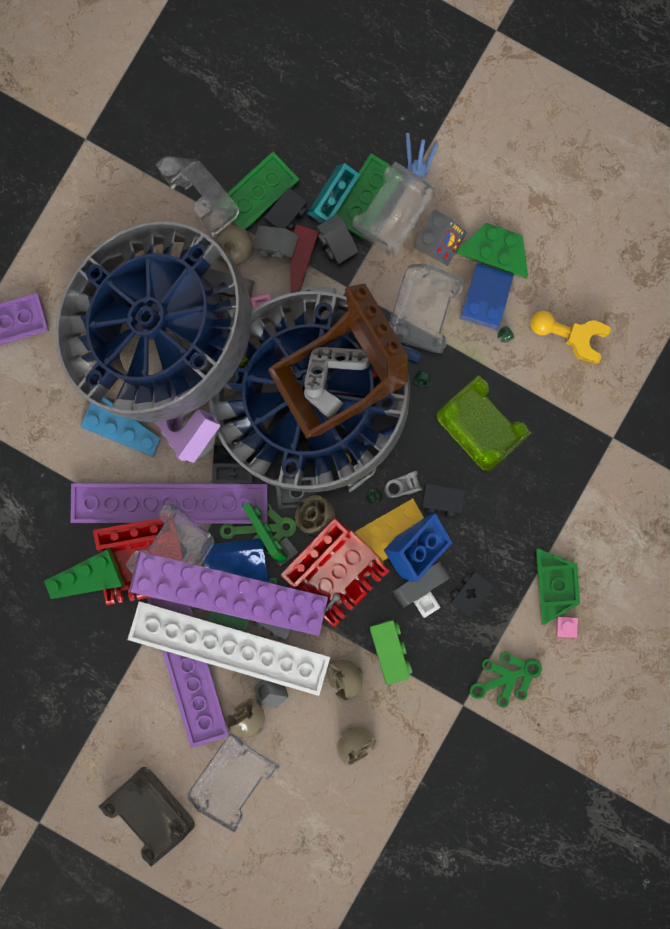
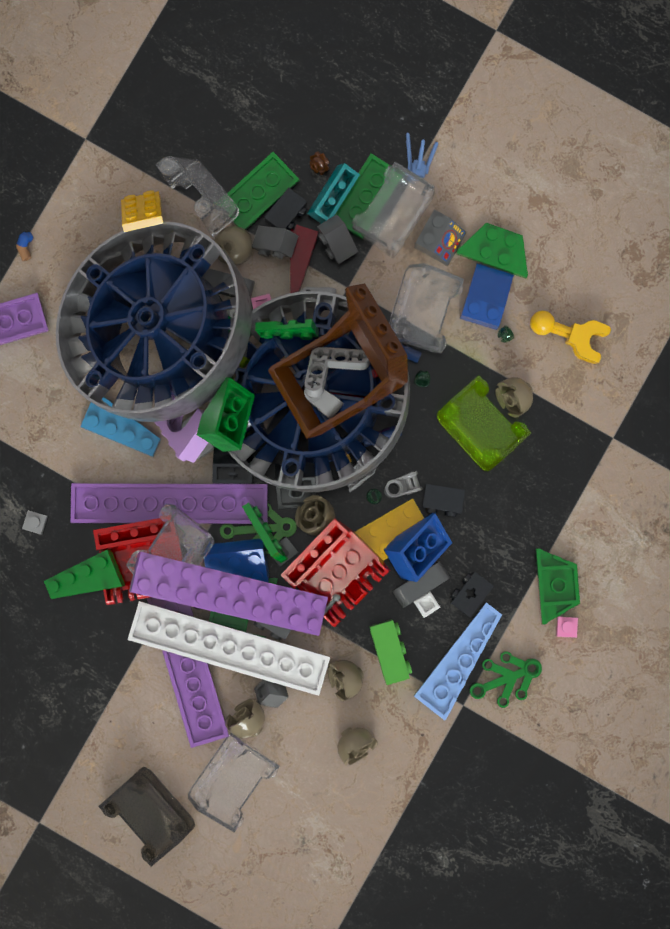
none -> arm [16,232,33,261]
none -> light grey plate [22,510,48,535]
none -> yellow plate [121,190,163,232]
none -> green slope [196,377,255,452]
none -> green wing [255,319,319,340]
none -> reddish brown plant [310,151,330,175]
none -> light blue wing [414,602,502,720]
none -> dark tan cylinder [495,377,533,418]

